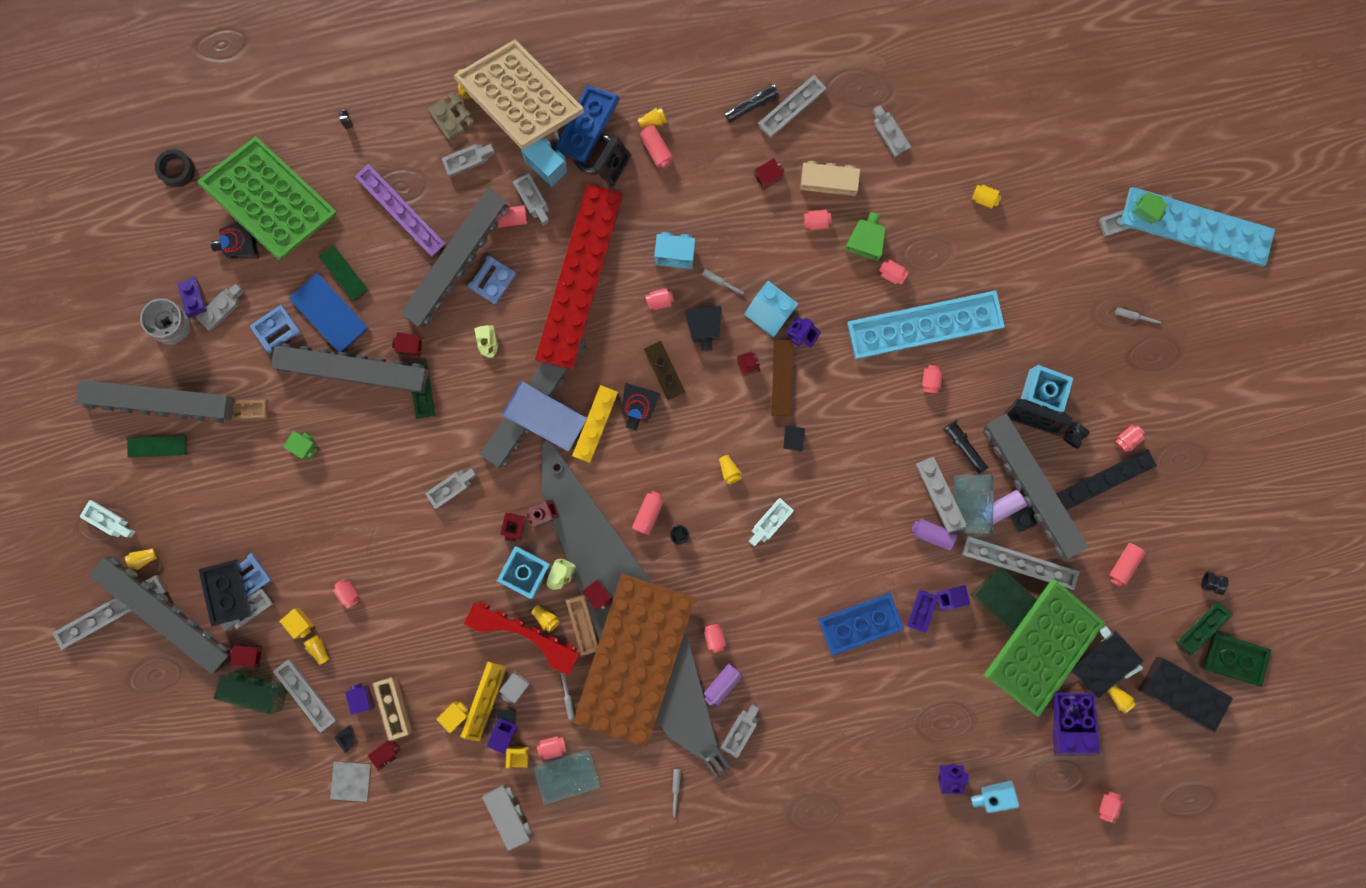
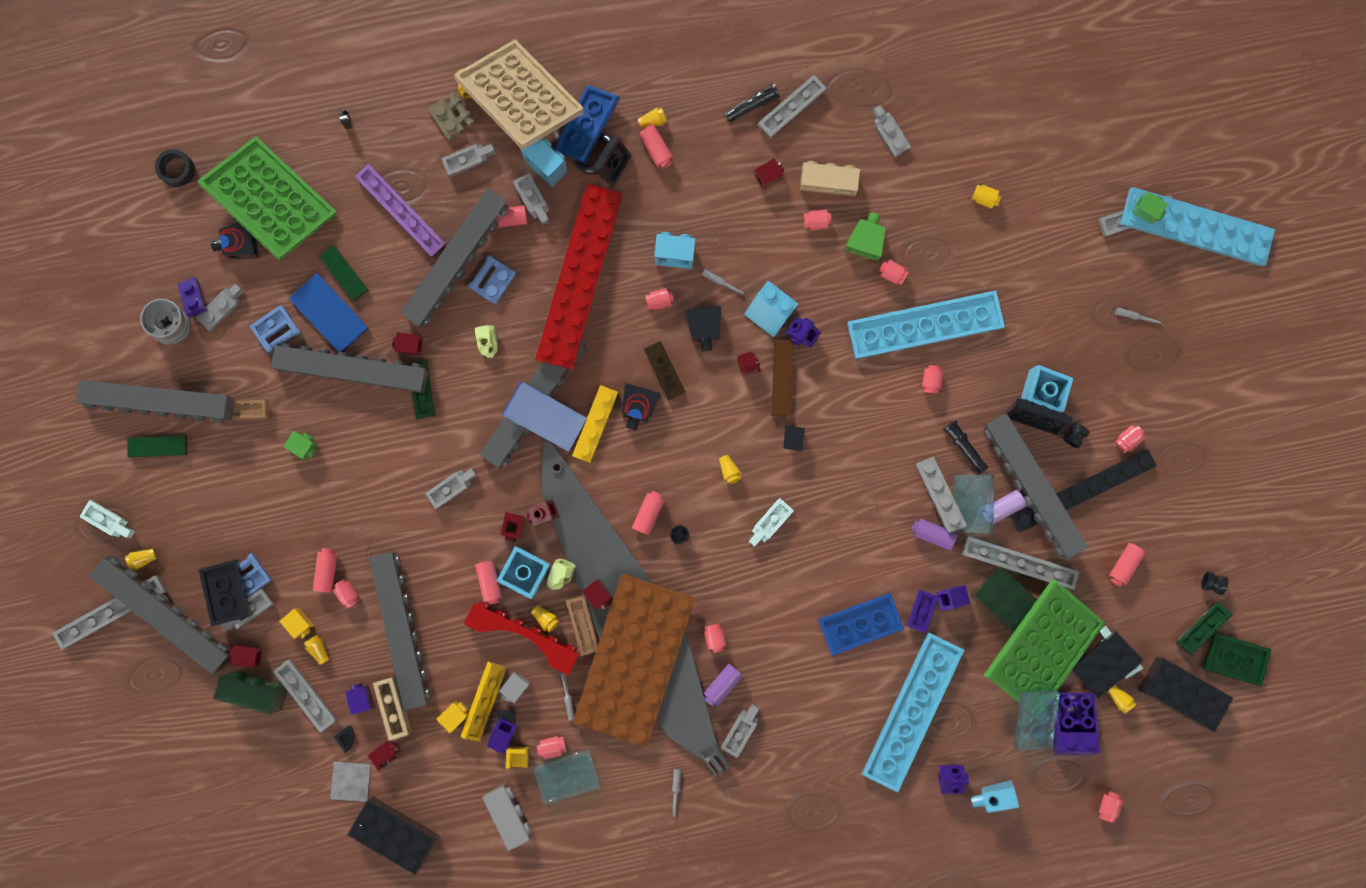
none -> coral brick [313,548,337,592]
none -> black brick [347,796,440,875]
none -> dark grey brick [369,552,432,711]
none -> coral brick [475,560,502,605]
none -> medium azure plate [862,633,964,792]
none -> clear light blue plate [1014,690,1060,751]

